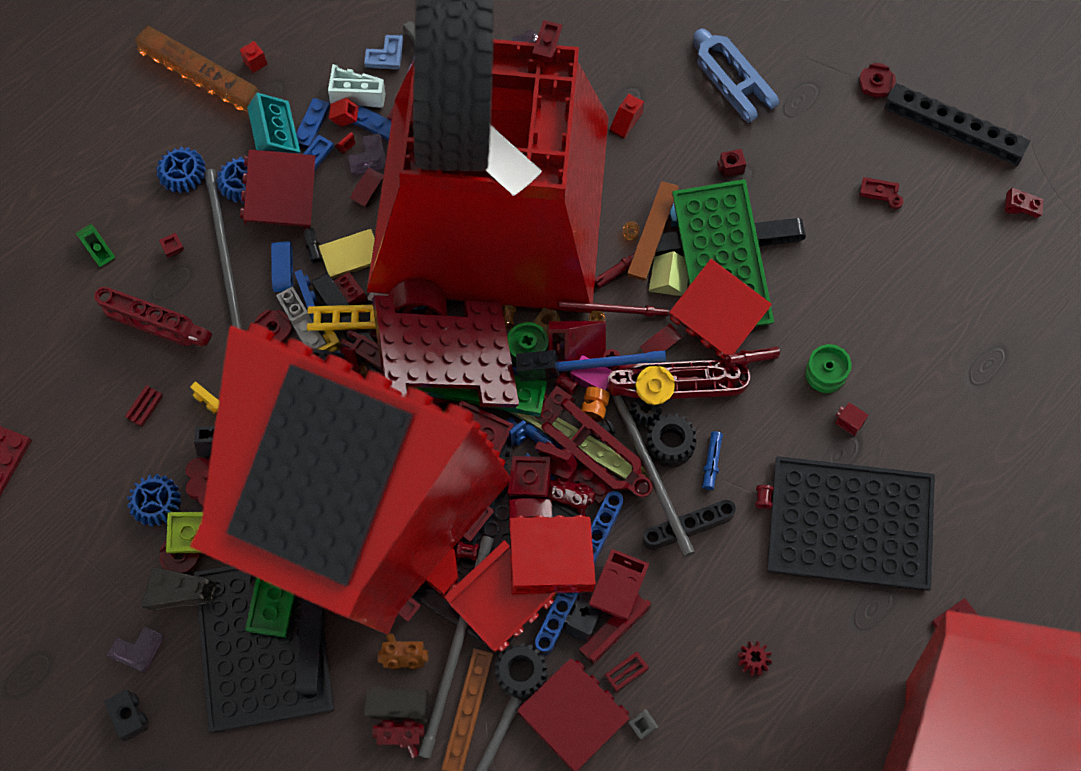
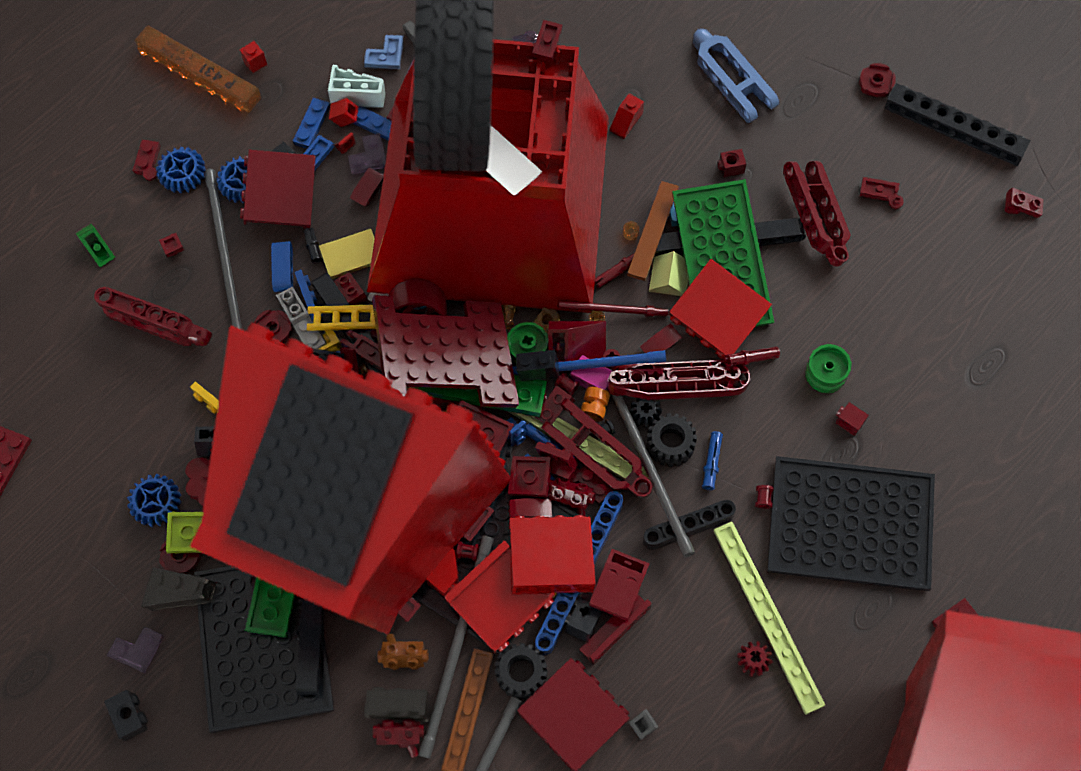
dark red tile [125,385,164,427] -> none
teal slope [247,92,300,154] -> none
dark red tile [604,651,649,693] -> none
yellow tile [635,366,675,405] -> none
none -> dark red hinge [133,140,161,181]
none -> yellowish green plate [713,521,825,715]
none -> dark red piece [783,161,851,267]

